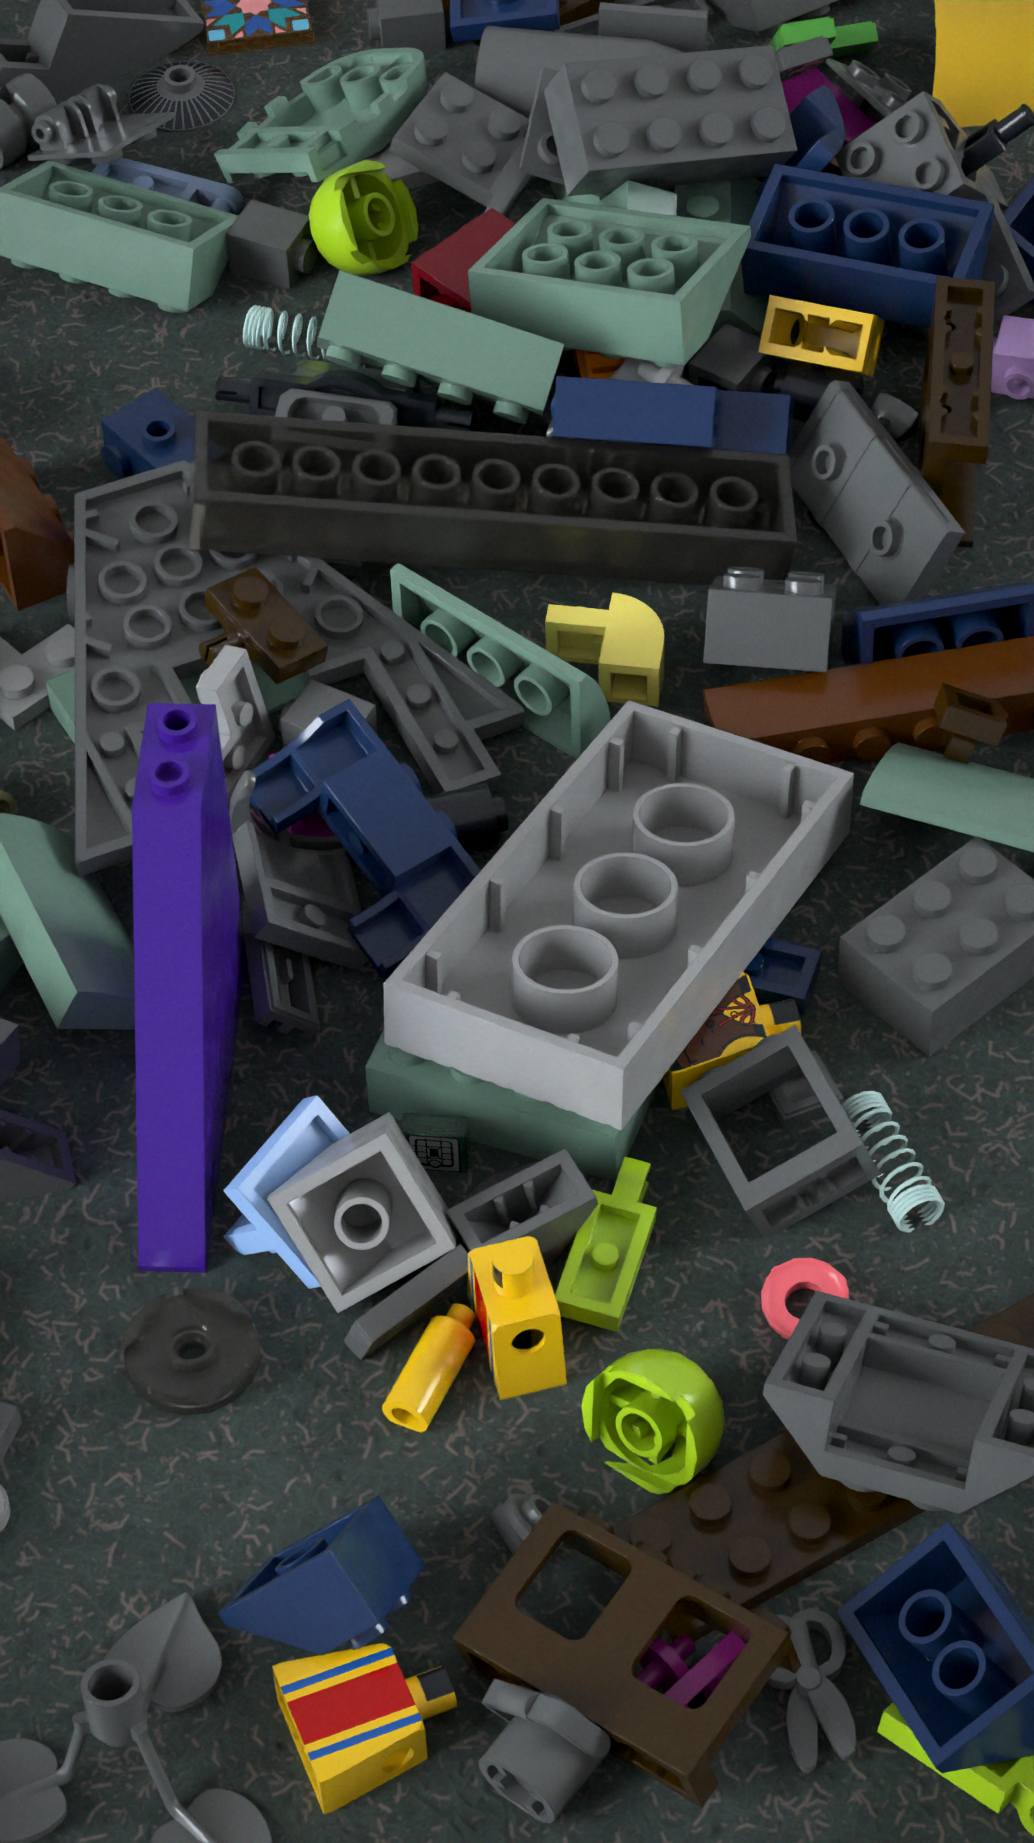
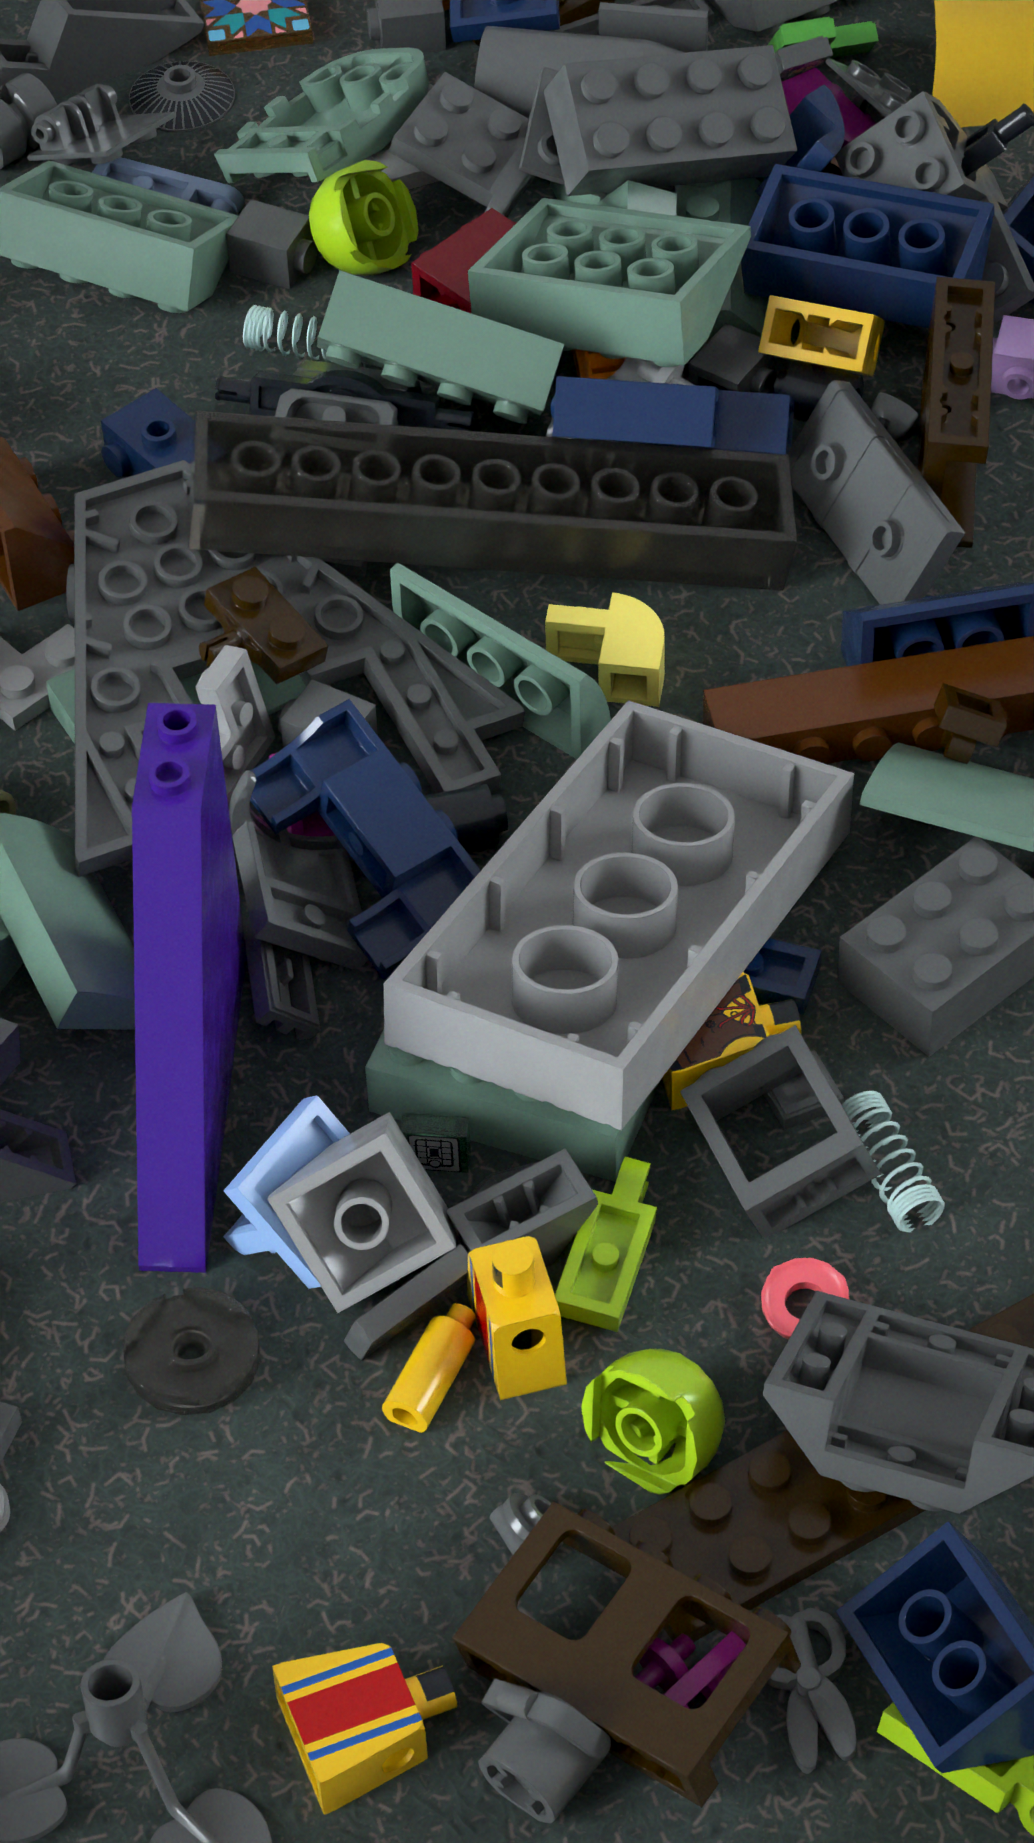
dark blue slope [218,1495,426,1655] -> none
dark grey brick [703,567,837,672] -> none

